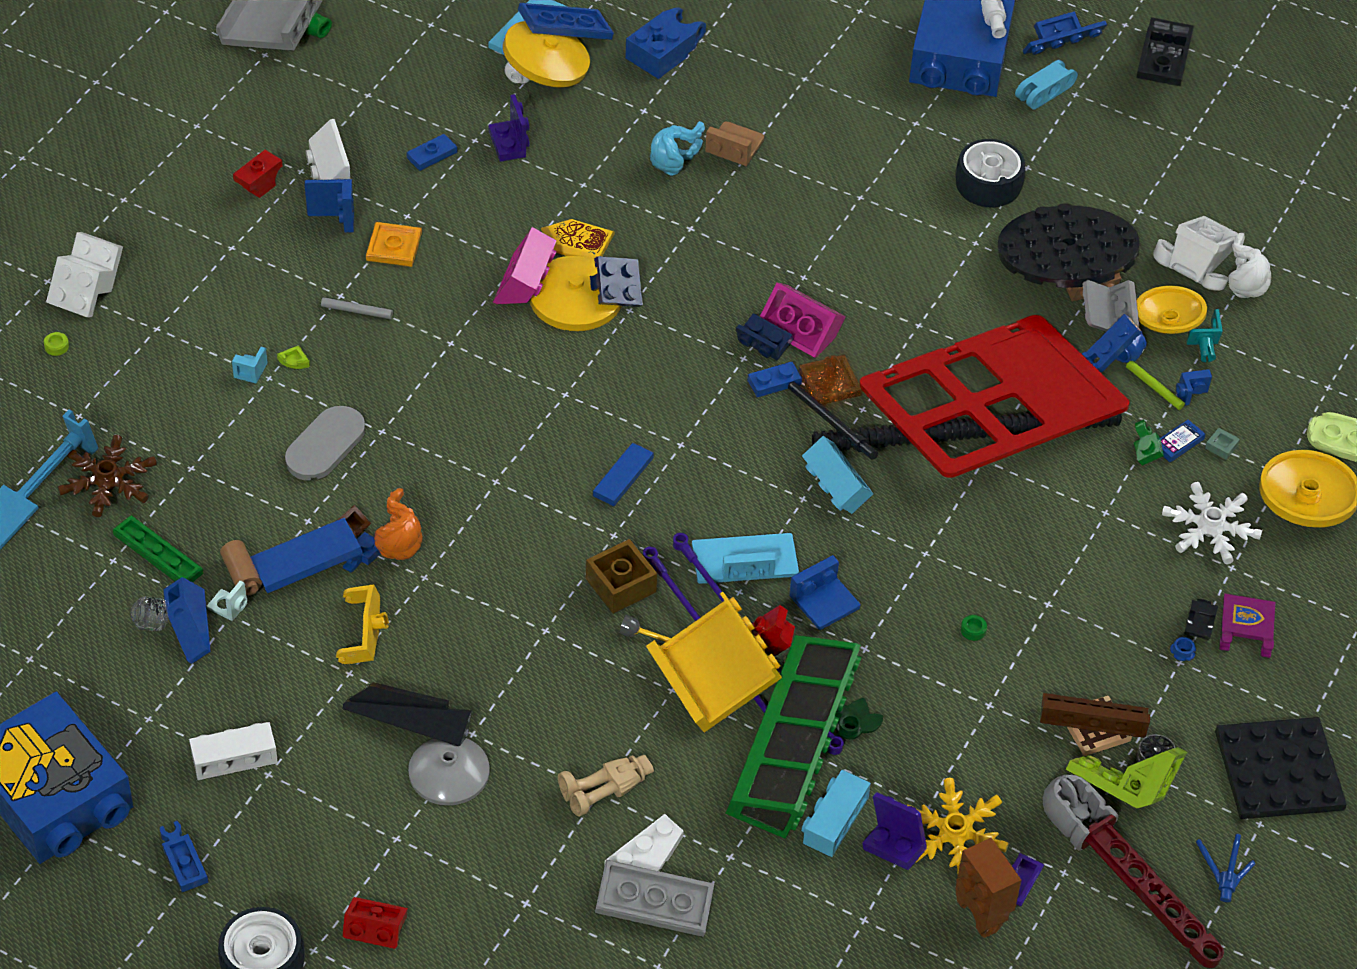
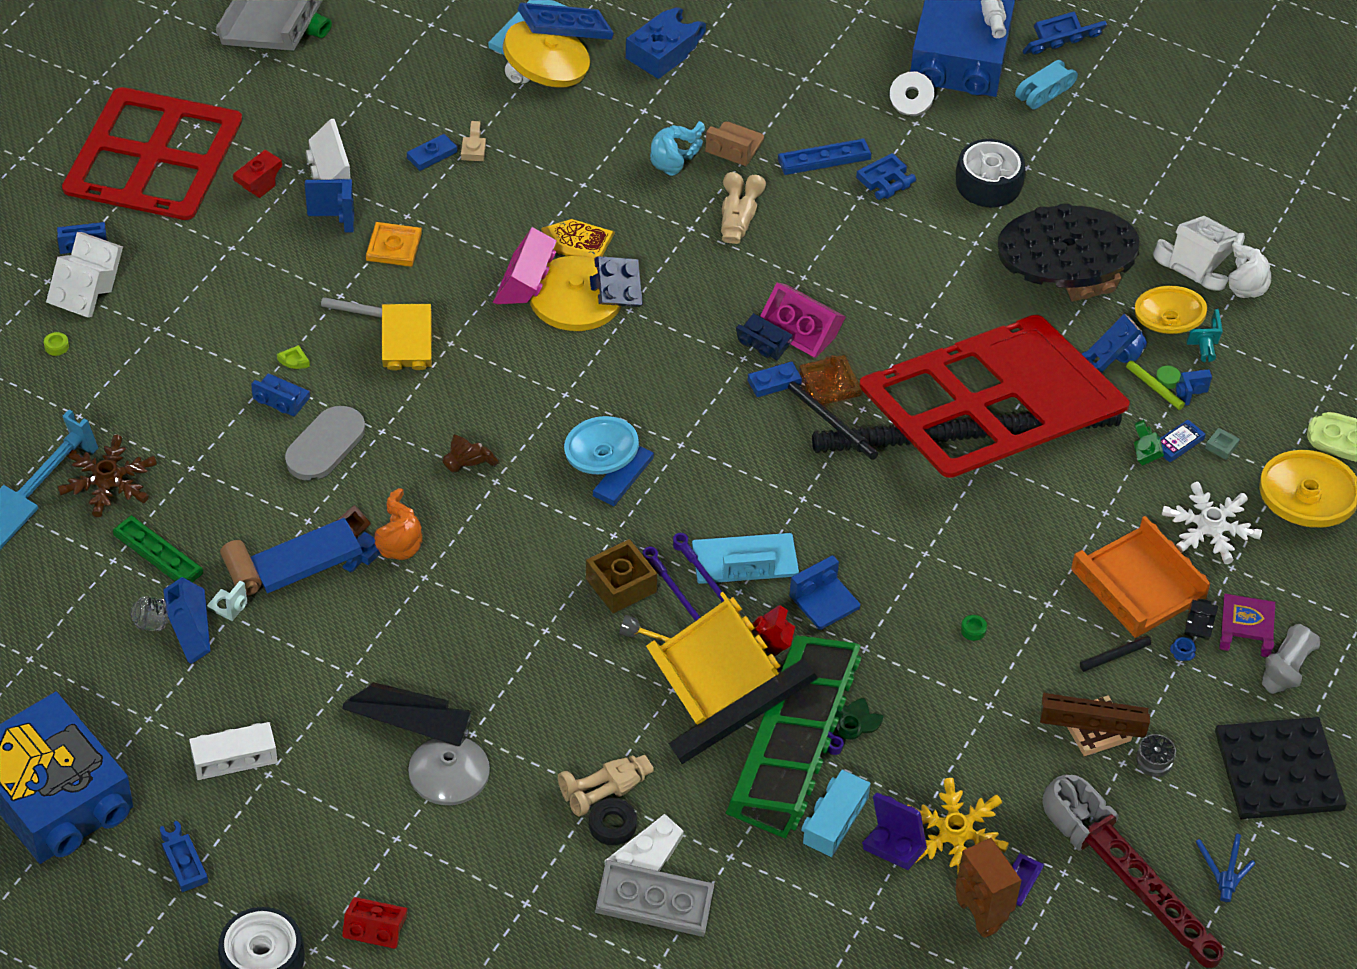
medium azure panel [232,347,268,383] -> none
yellow piece [336,584,389,664] -> none
dark purple bracket [488,94,529,162] -> none
medium azure brick [802,436,873,514] -> none
lime bracket [1066,747,1187,809] -> none
light grey bracket [1083,280,1139,332] -> none
black bracket [1136,17,1194,86] -> none
none -> blue bracket [57,222,107,254]
none -> red window [62,87,242,220]
none -> blue bracket [251,373,310,417]
none -> yellow slope [382,304,432,370]
none -> reddish brown hair [442,434,499,473]
none -> tan plate [461,121,486,161]
none -> medium azure dish [564,416,639,474]
none -> black tyre [589,798,637,845]
none -> black tile [668,658,818,764]
none -> tan piece [721,172,766,244]
none -> blue tile [778,139,871,175]
none -> blue plate [856,153,916,200]
none -> white tile [890,72,934,116]
none -> orange panel [1071,516,1210,638]
none -> black bar [1079,636,1151,672]
none -> bright green tile [1155,365,1181,389]
none -> light grey hair [1262,624,1321,694]

